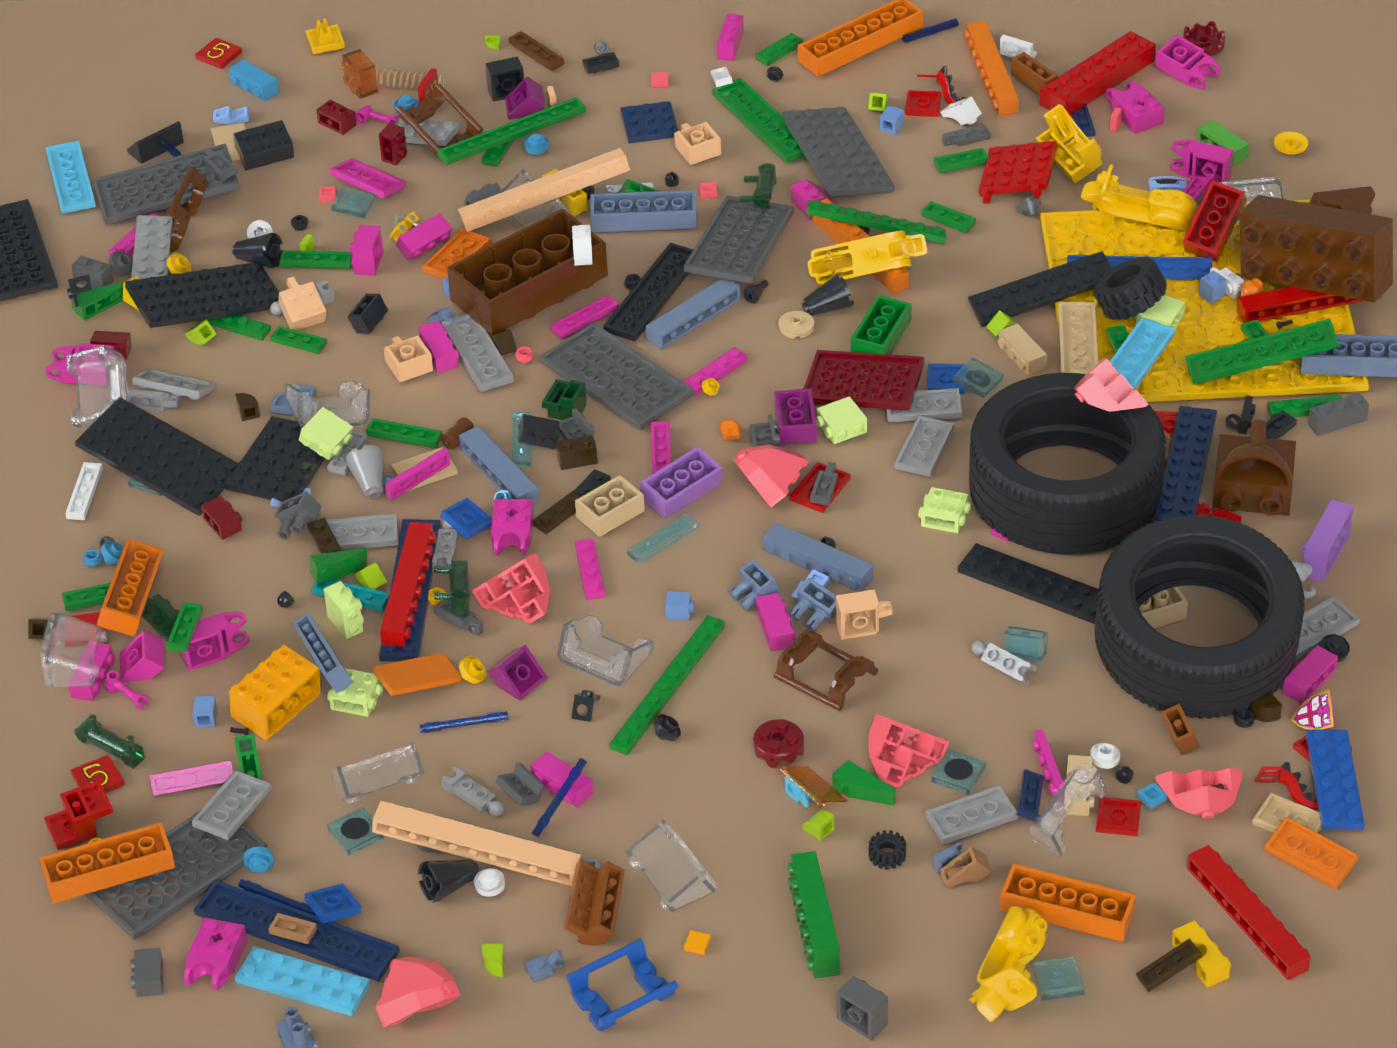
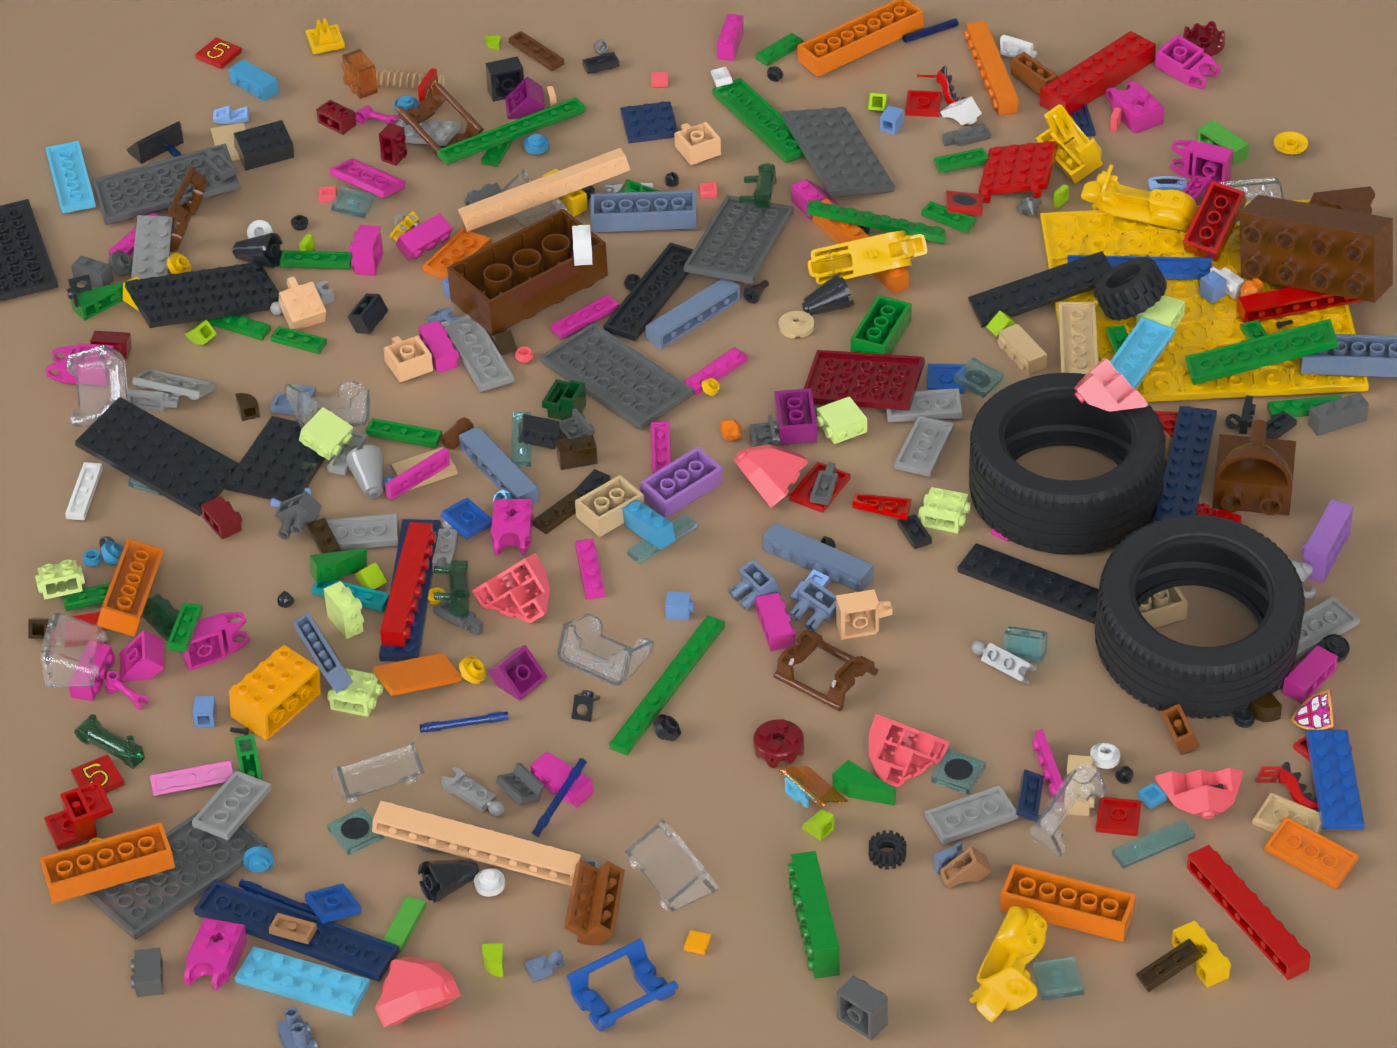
none -> yellowish green brick [35,559,85,600]
none -> bright green tile [383,896,426,953]
none -> dark azure brick [622,500,675,550]
none -> red wing [852,493,912,520]
none -> black plate [898,514,932,549]
none -> red tile [945,190,983,216]
none -> lime tile [1053,184,1069,209]
none -> clear light blue tile [1112,819,1195,868]

